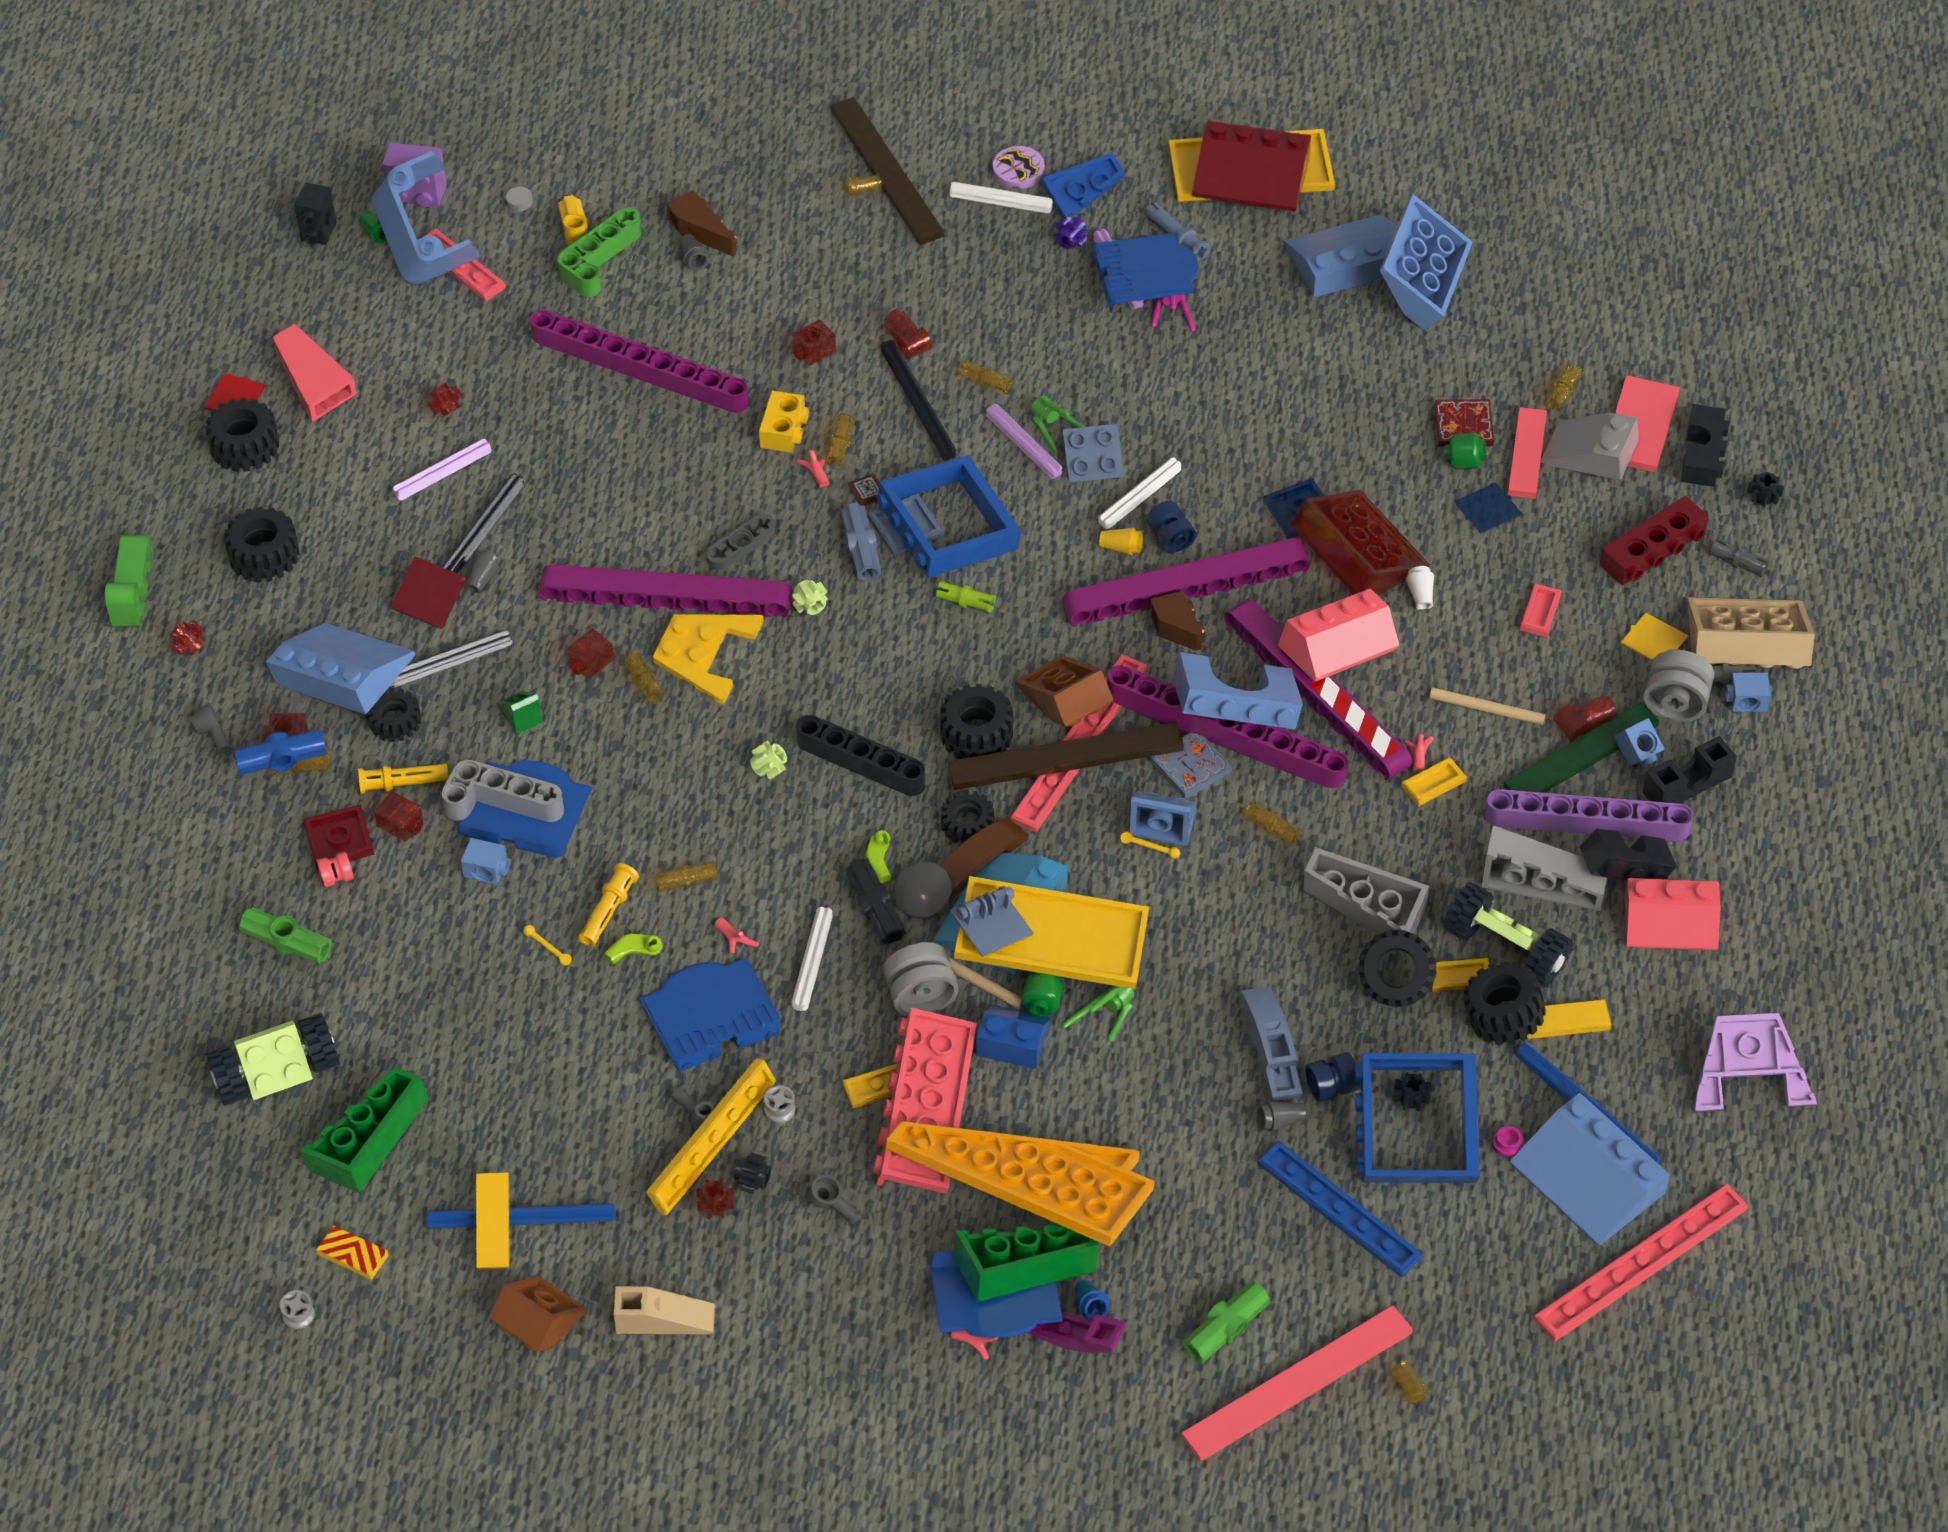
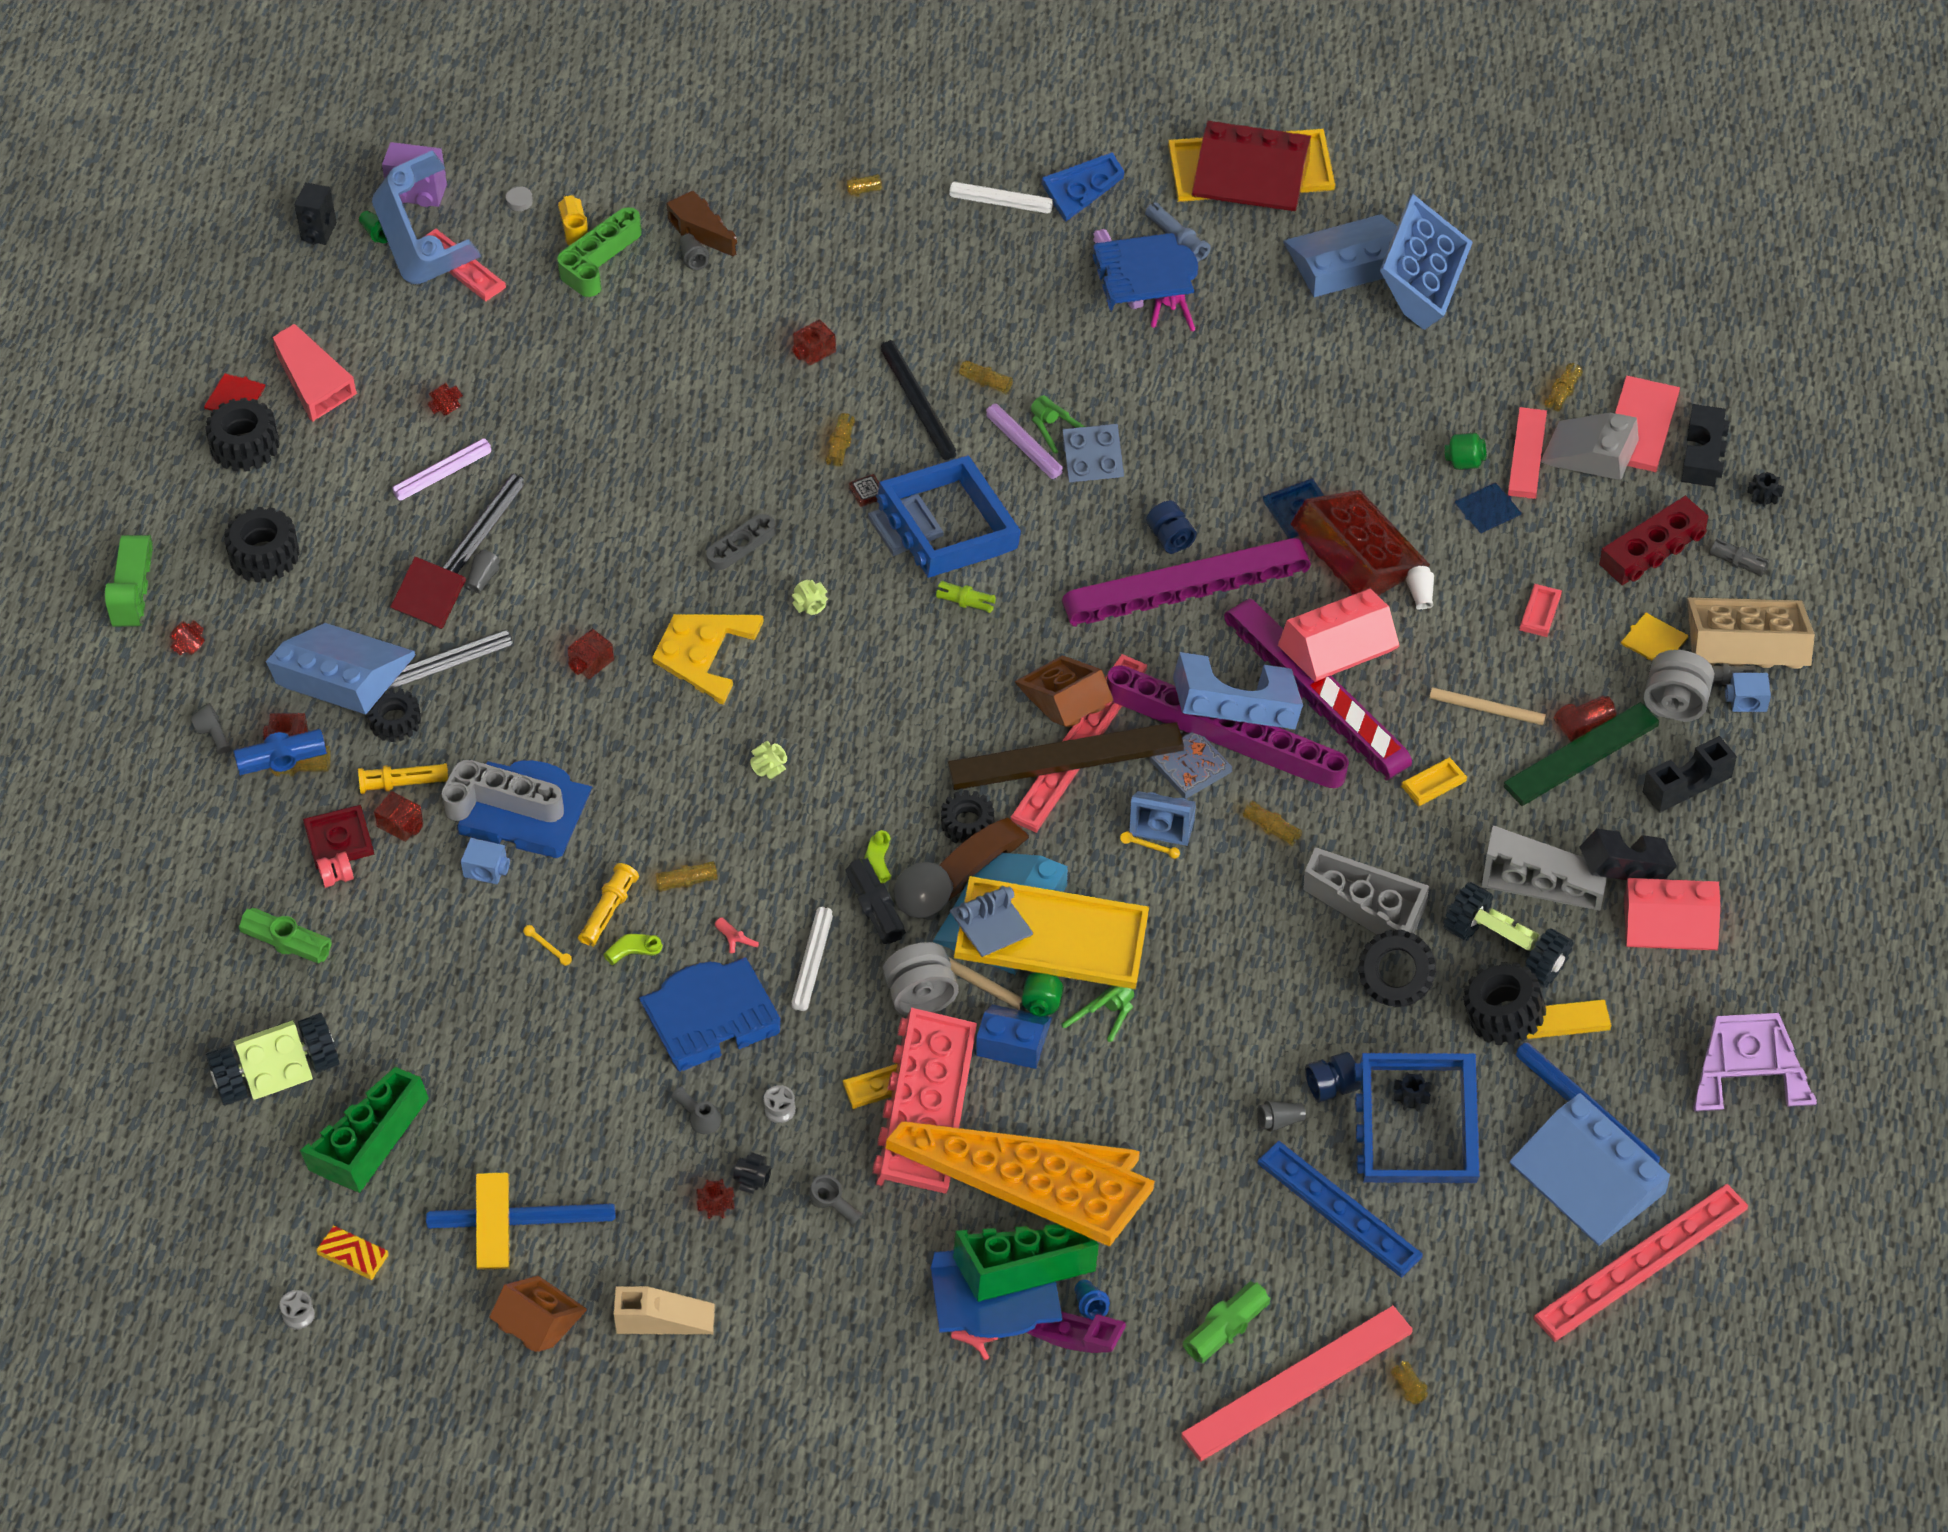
green slope [496,691,542,734] -> none
magenta beam [530,310,749,413] -> none
magenta beam [538,565,793,618] -> none
clear yellow pin [623,652,665,704] -> none
yellow tile [646,1058,776,1215] -> none
yellow brick [759,391,809,453] -> none
black beam [796,715,925,796] -> none
coral bar [797,450,830,488] -> none
dark brown tile [831,97,944,245] -> none
sand blue piece [841,503,881,582] -> none
clear red piece [884,308,932,360] -> none
black tyre [940,684,1013,759] -> none
lavender tile [993,146,1045,189] -> none
dark purple gear [1055,215,1088,249] -> none
white axle [1098,458,1181,529] -> none
yellow cone [1099,528,1143,556] -> none
reddish brown slope [1150,591,1205,651] -> none
sand blue slope [1240,987,1302,1101] -> none
coral bar [1405,734,1434,772] -> none
yellow tile [1431,958,1489,992] -> none
dark red tile [1434,399,1494,447] -> none
medium lavender beam [1485,789,1693,841] -> none
dark pink plate [1492,1126,1524,1157] -> none
medium blue brick [1614,718,1665,767] -> none

